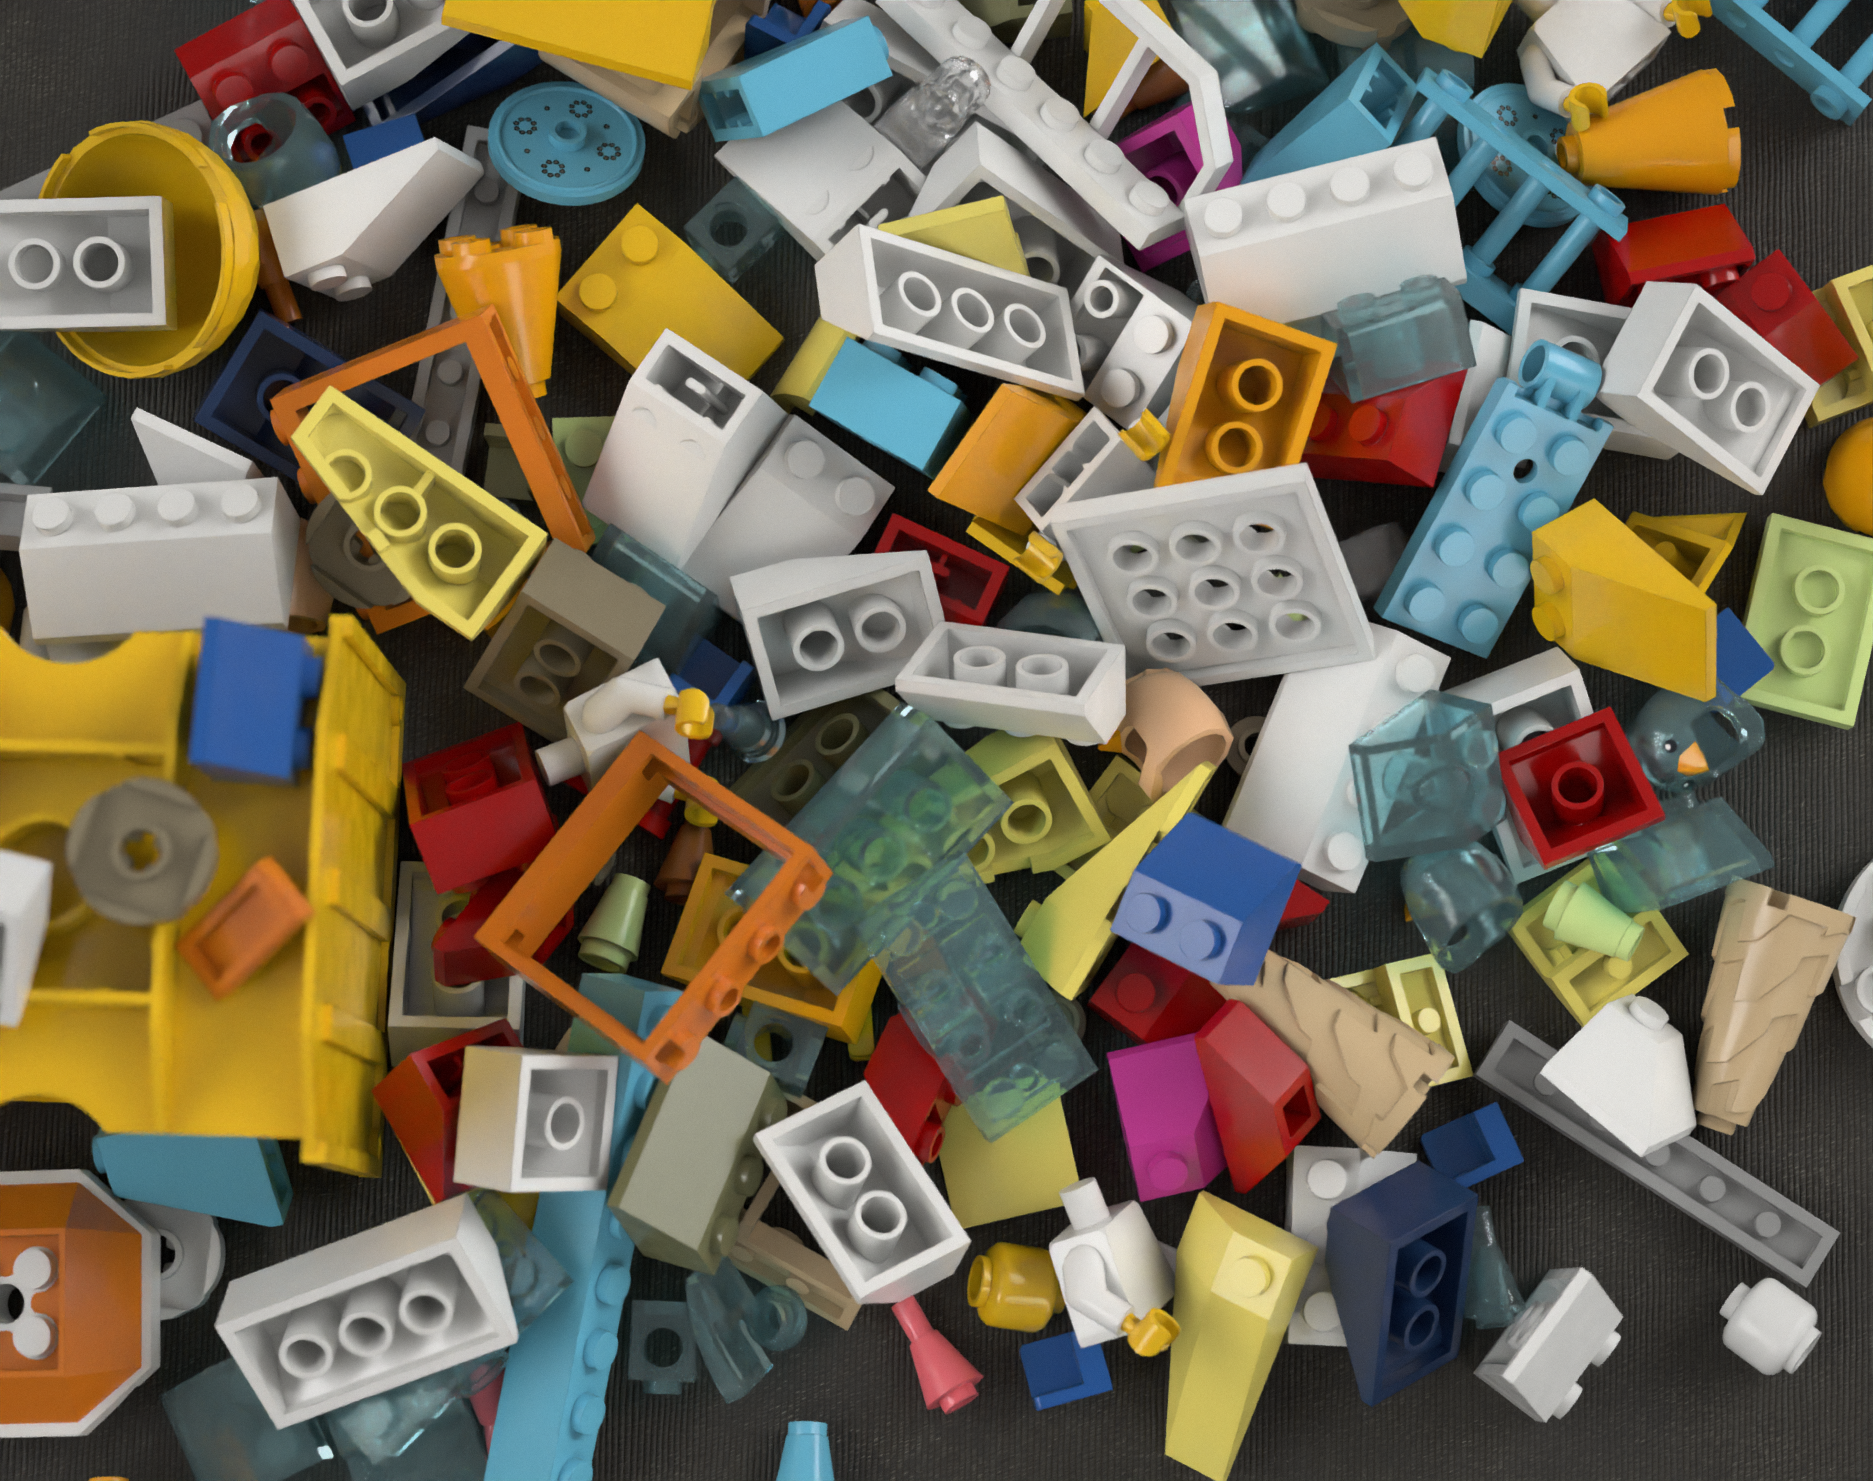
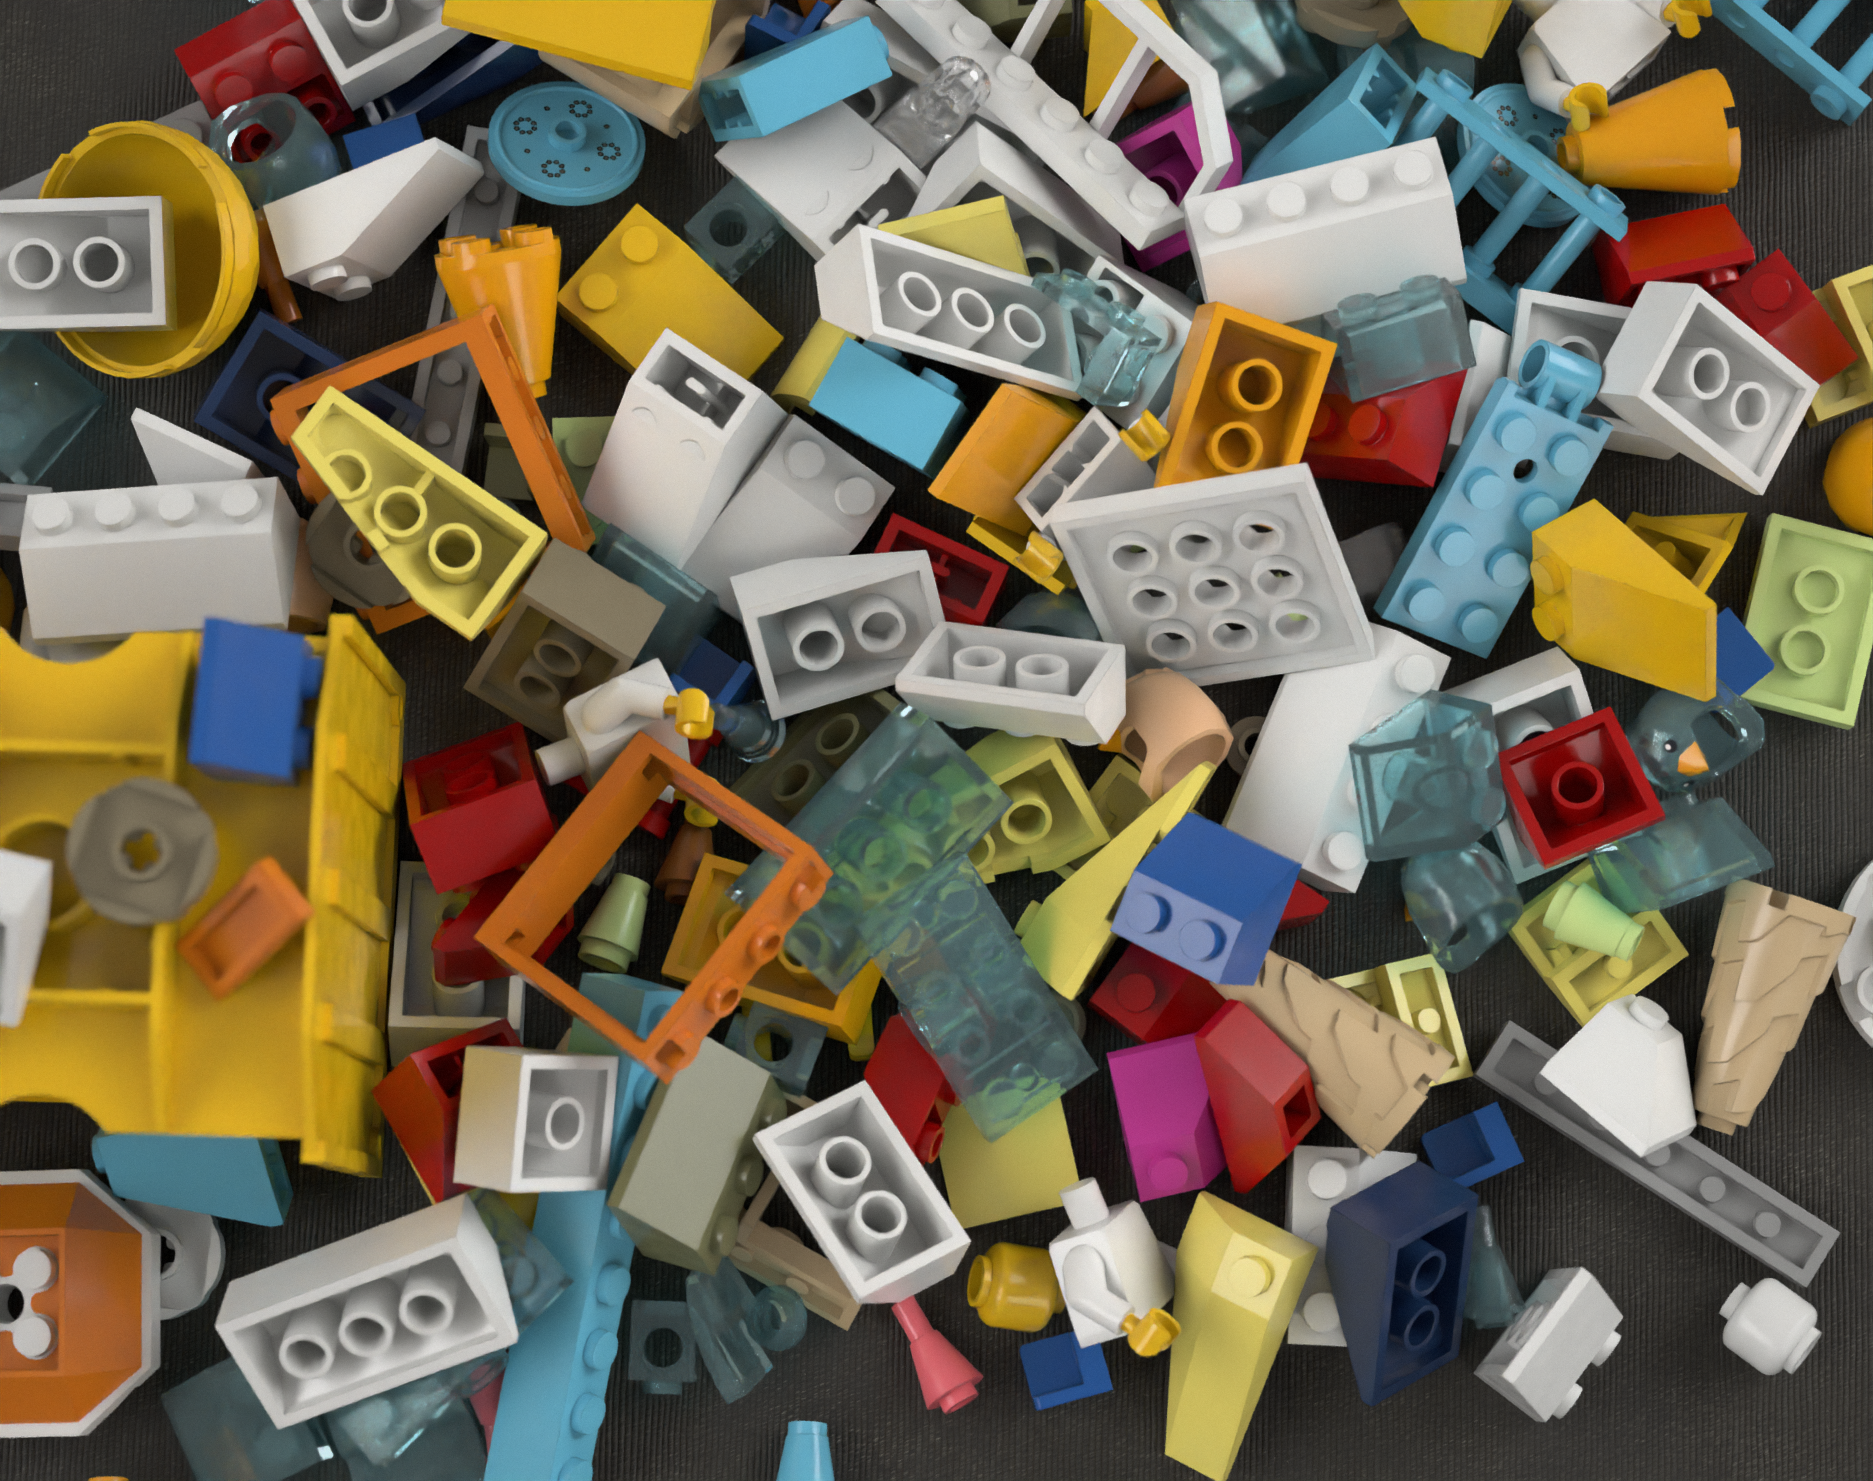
none -> clear light blue bracket [1031,268,1162,406]

